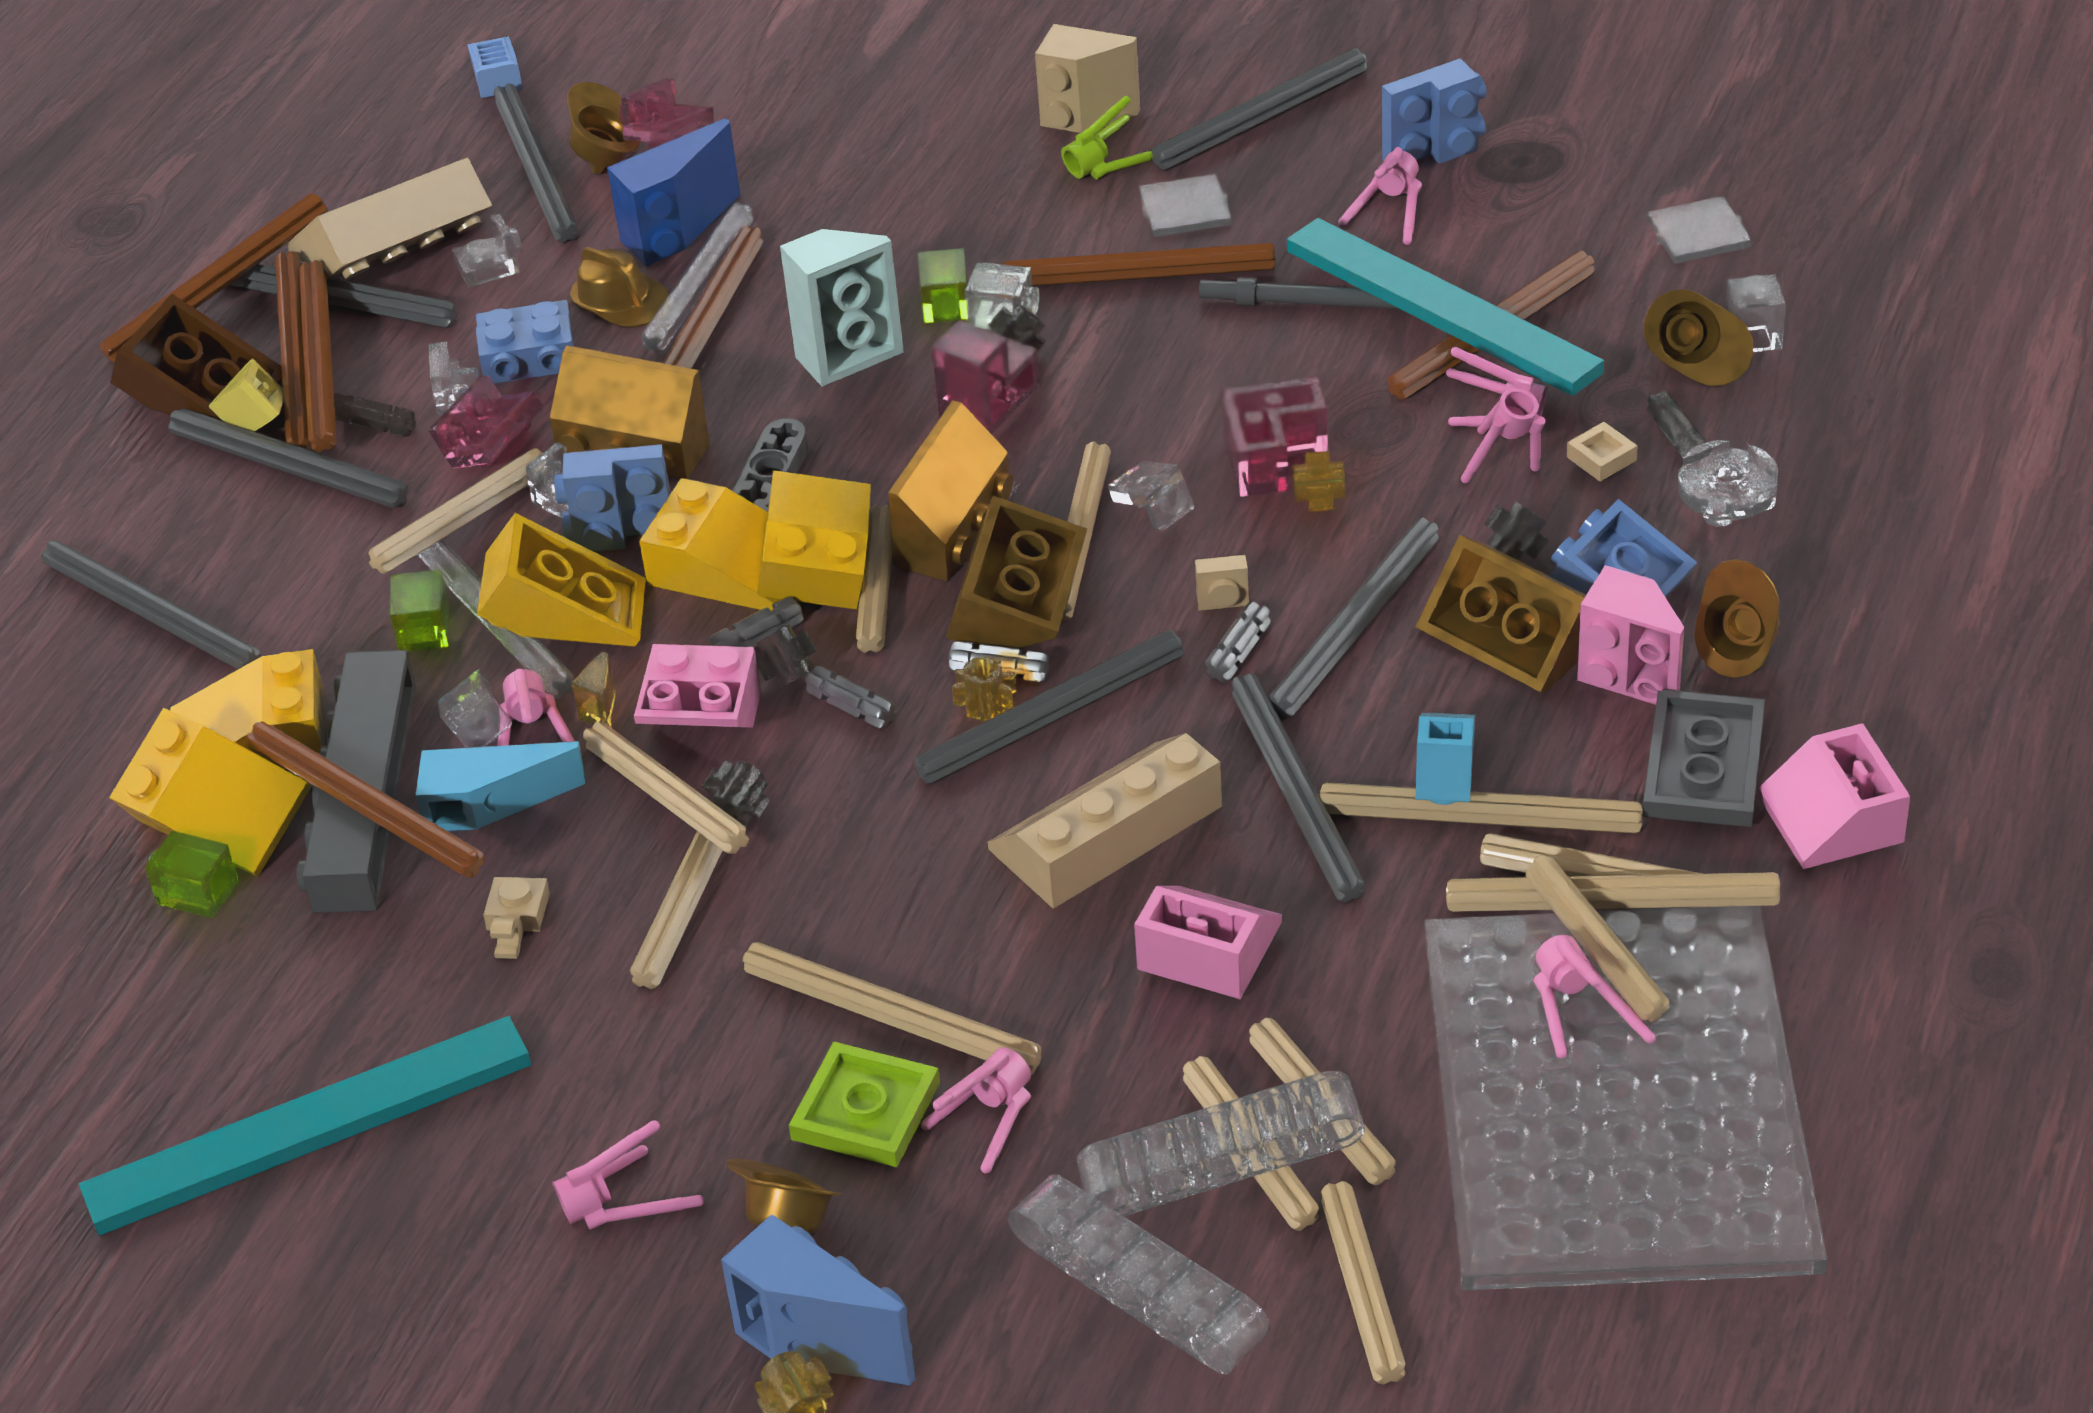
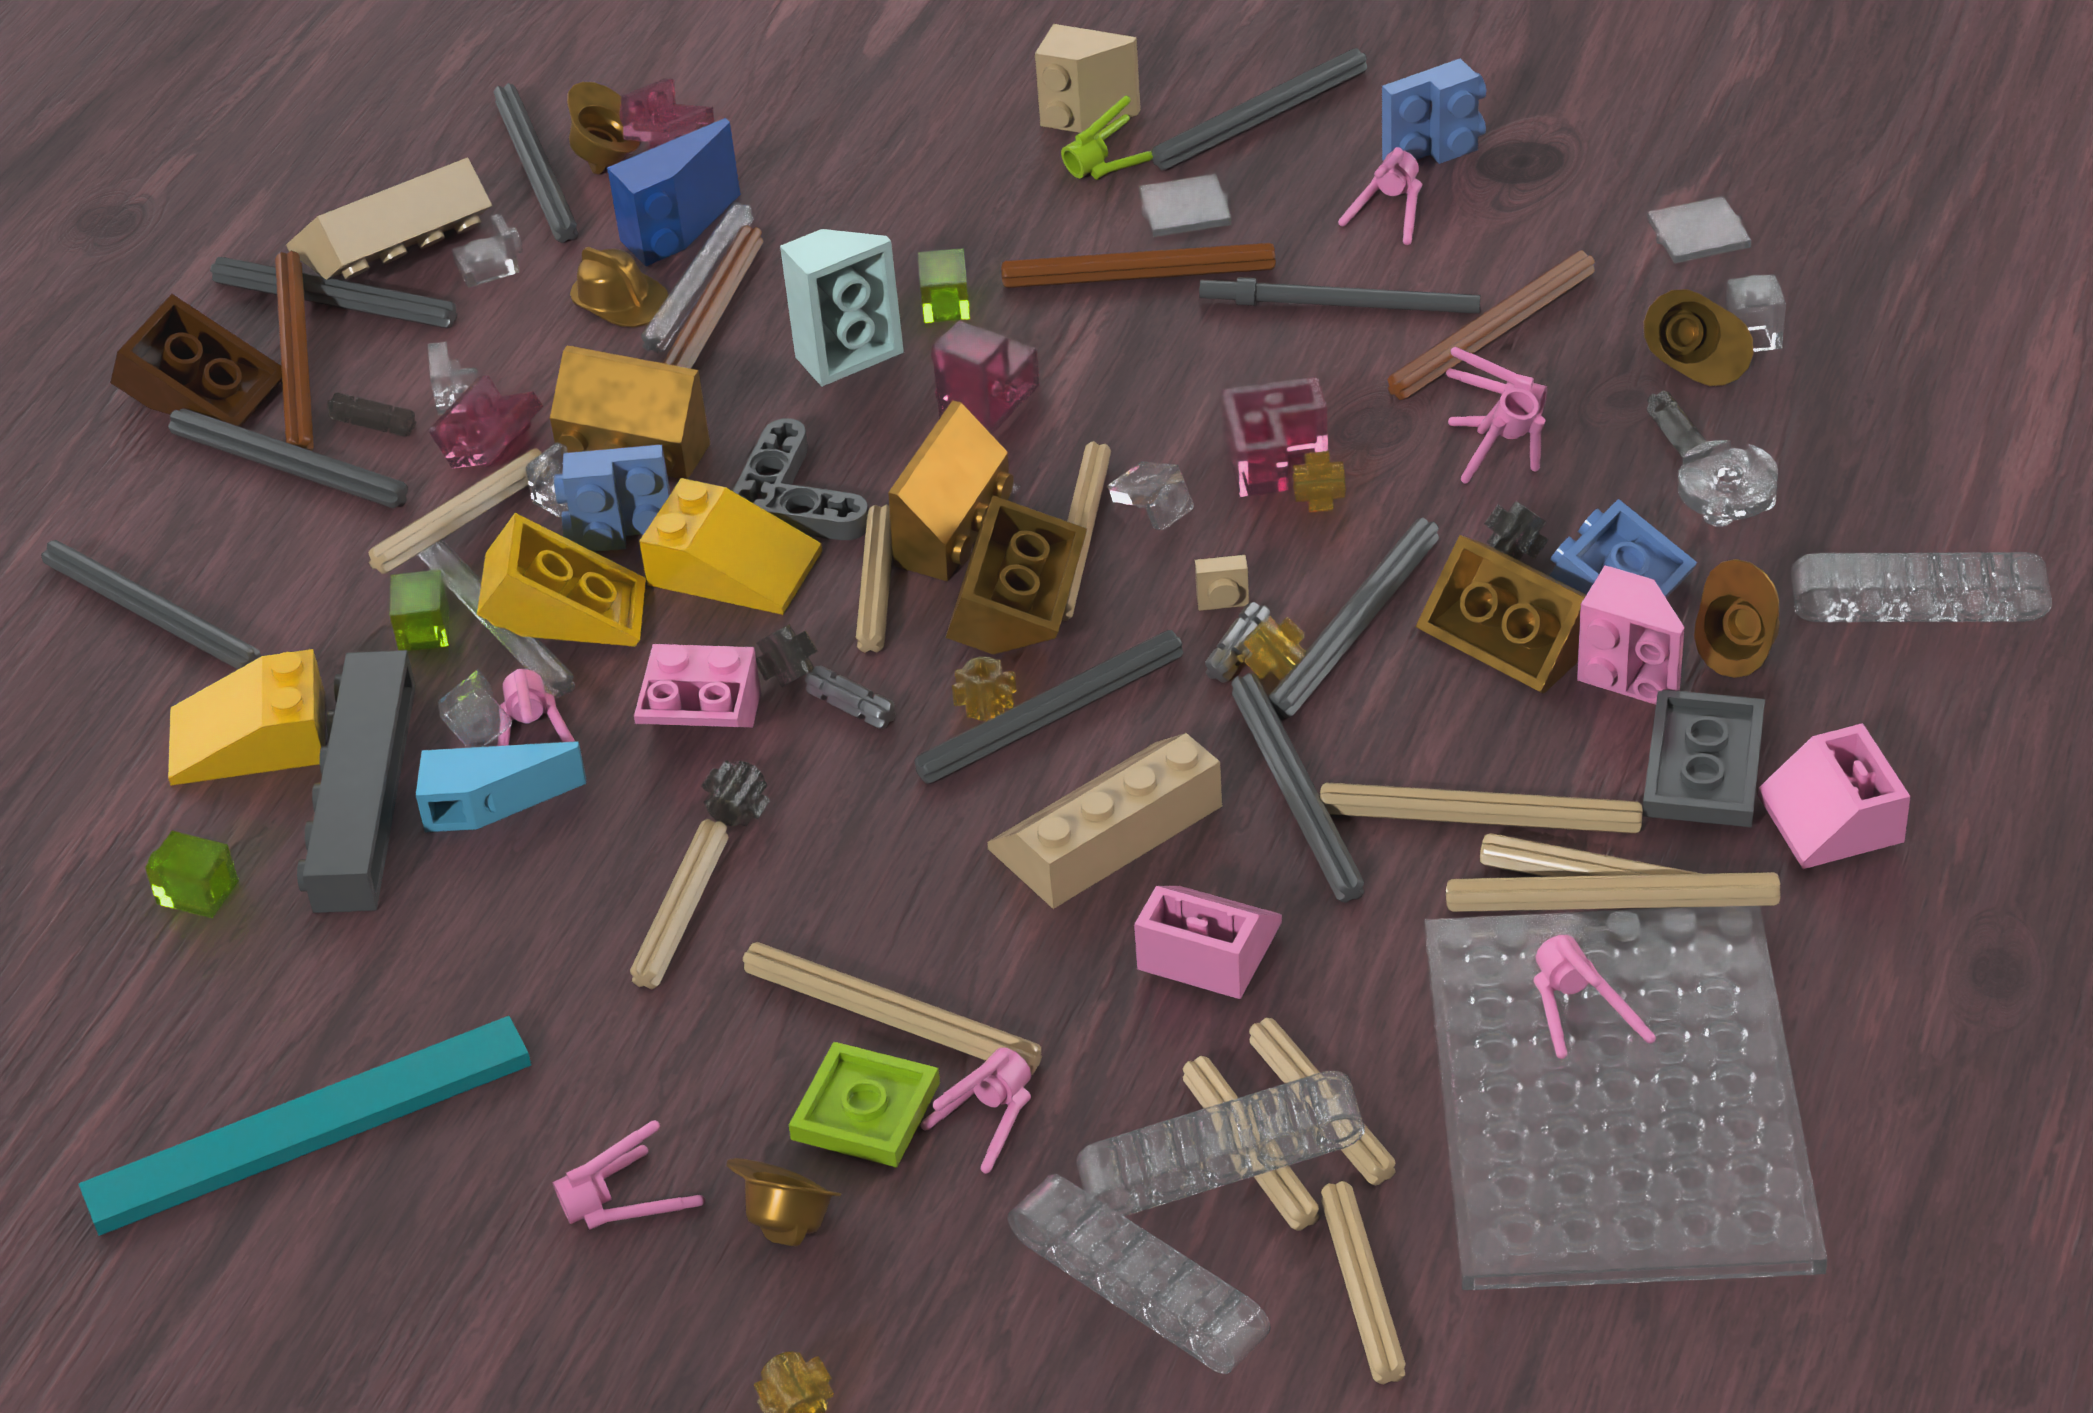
dark orange axle [100,193,328,364] -> none
yellow slope [109,708,312,877] -> none
light yellow slope [208,358,283,432] -> none
dark orange axle [247,721,485,878] -> none
dark orange axle [299,260,337,453] -> none
light blue slope [467,36,523,98] -> none
medium blue plate [476,300,574,385] -> none
tan plate [483,877,550,959] -> none
clear yellow slope [572,651,616,727] -> none
tan axle [583,722,749,854] -> none
flat silver axle [709,597,803,647] -> none
medium blue slope [721,1214,916,1386] -> none
yellow slope [757,470,871,610] -> none
flat silver axle [948,641,1049,683] -> none
clear brick [965,262,1039,333] -> none
clear smoke gear [988,304,1046,363] -> none
teal tile [1286,218,1604,397] -> none
medium azure slope [1415,713,1475,805] -> none
tan axle [1525,855,1670,1023] -> none
tan plate [1567,422,1638,482] -> none
none -> clear yellow gear [1242,616,1306,679]
none -> clear beam [1791,552,2052,622]

